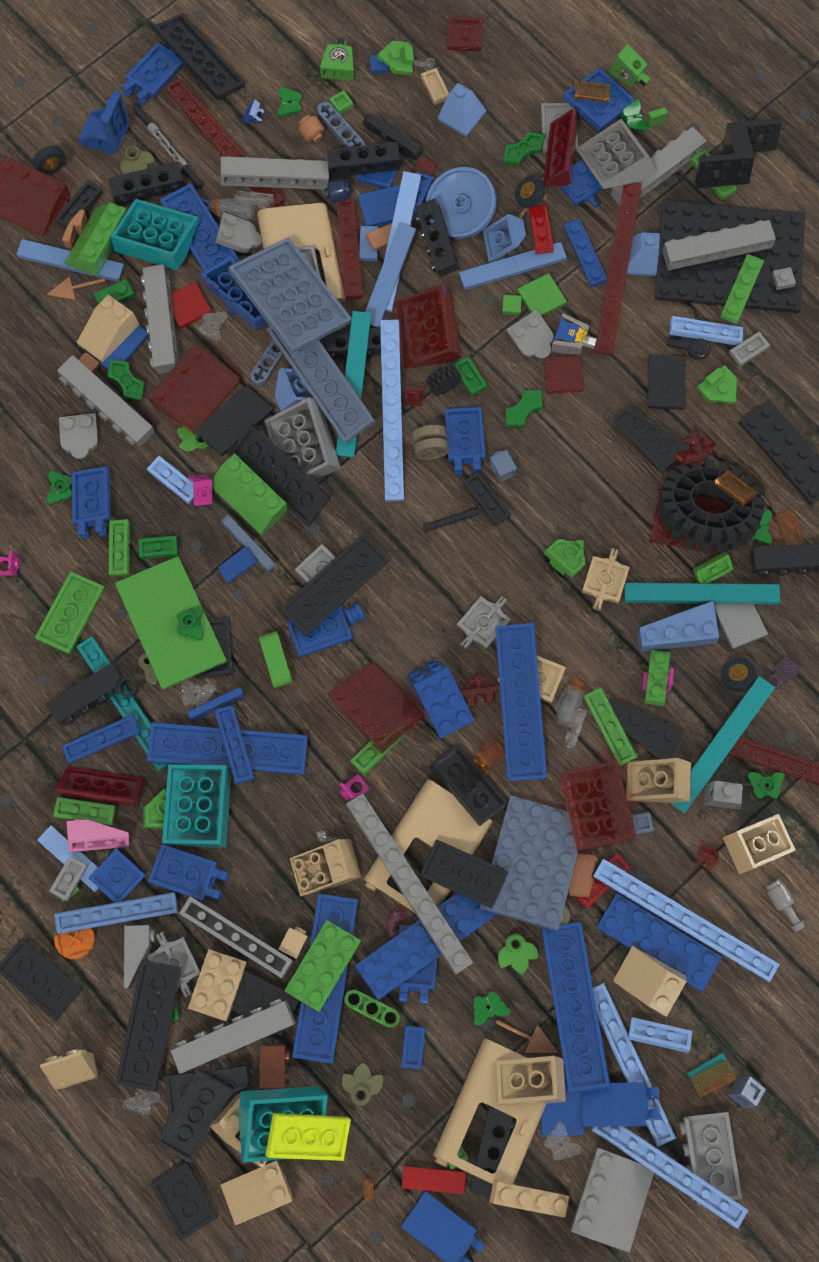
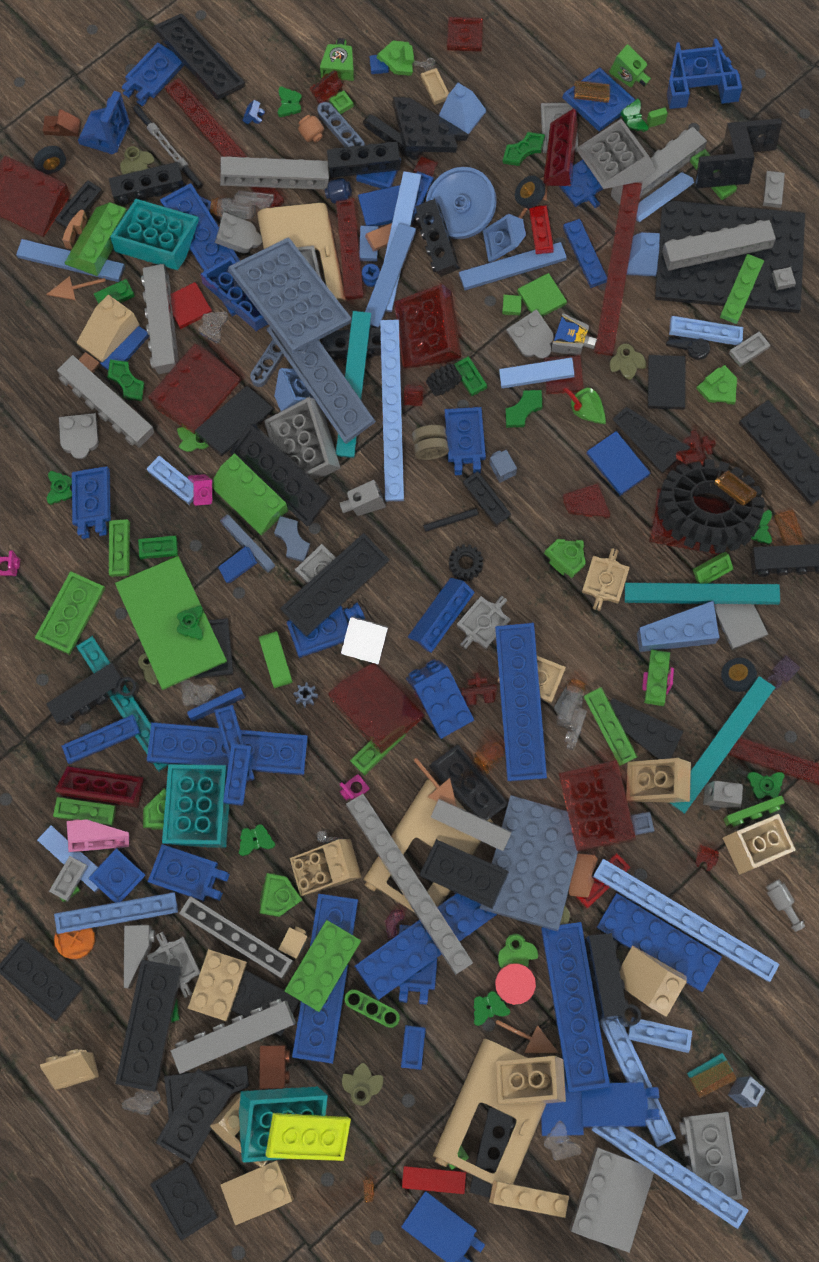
none -> copper slope [43,109,81,137]
none -> blue plate [223,744,251,806]
none -> green animal [239,825,276,856]
none -> bright green plate [259,873,302,917]
none -> sand blue tile [274,516,310,562]
none -> sand blue gear [293,682,318,708]
none -> clear red hips [310,70,343,104]
none -> light grey torso [340,480,386,516]
none -> tile [341,616,388,664]
none -> blue wheel [362,264,380,287]
none -> black wing [392,97,468,153]
none -> blue panel [408,578,475,653]
none -> nougat piece [414,758,457,806]
none -> light grey tile [431,799,512,851]
none -> black tyre [449,544,483,581]
none -> coral tile [495,963,536,1005]
none -> light blue tile [499,358,575,388]
none -> clear red wing [562,483,610,519]
none -> bright green piece [563,388,606,424]
none -> black hinge [584,933,641,1027]
none -> blue tile [586,431,650,496]
none -> olive plate [610,344,646,380]
none -> light blue tile [627,172,694,222]
none -> blue wedge [667,38,742,109]
none -> bright green plate [724,796,785,827]
none -> light grey plate [763,171,785,208]

